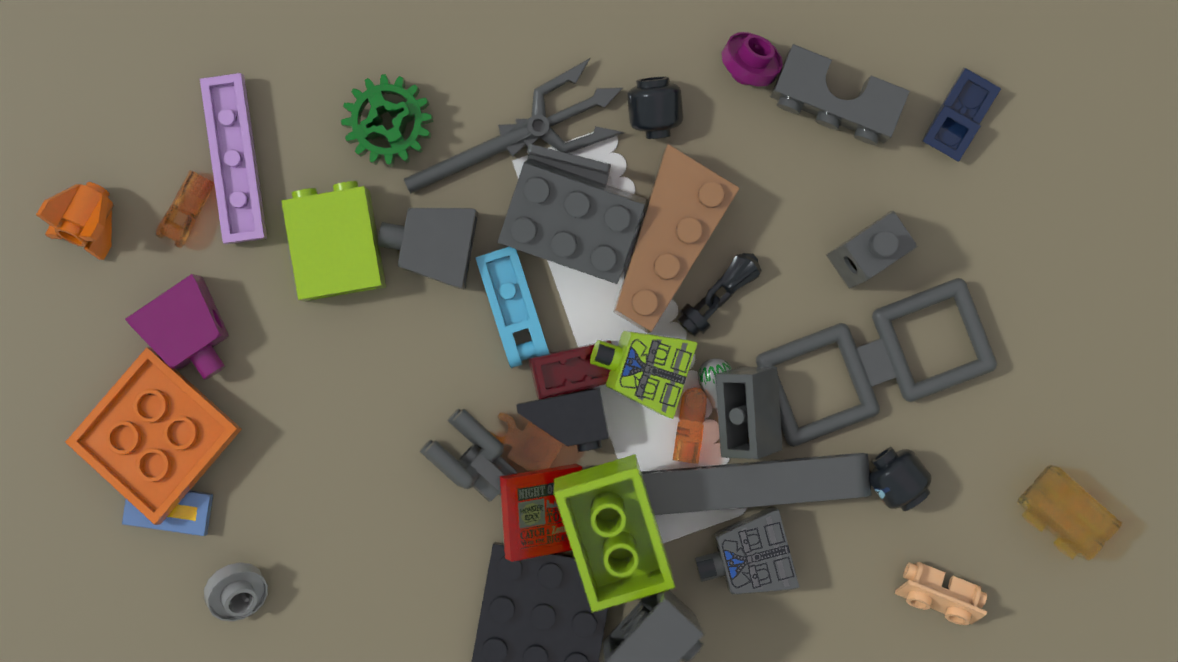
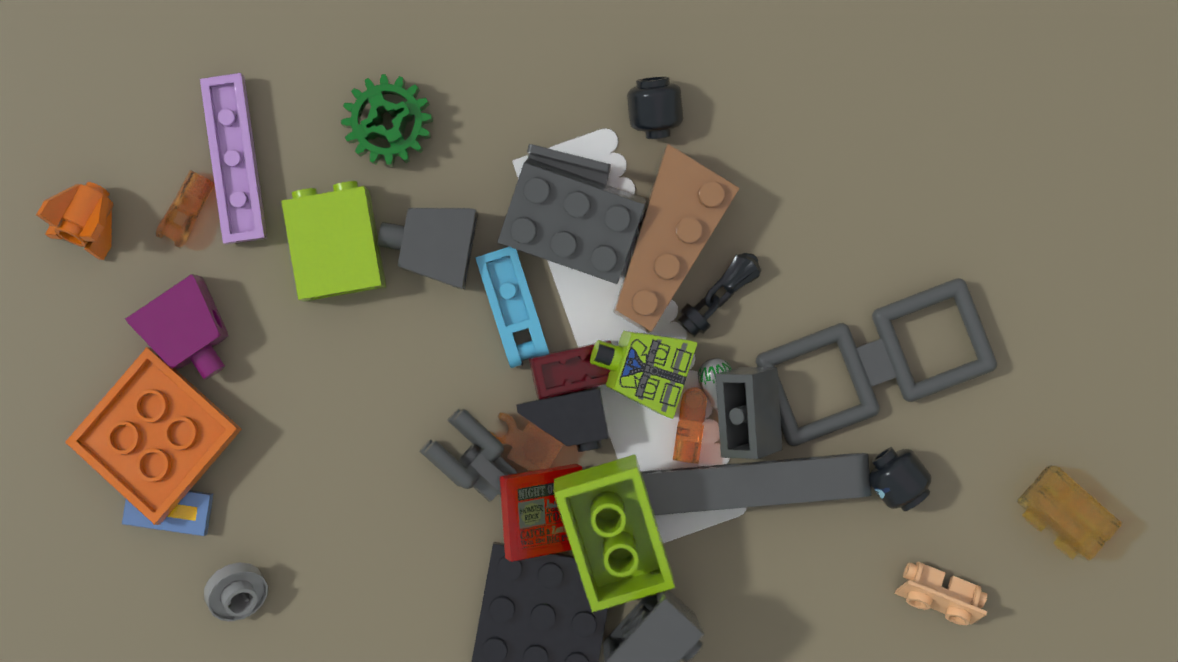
dark grey piece [404,58,625,194] -> none
torso [695,506,800,594] -> none
magenta plate [721,32,783,87] -> none
dark grey arch [770,44,910,145] -> none
dark grey torso [826,211,918,289] -> none
dark blue slope [922,68,1001,162] -> none

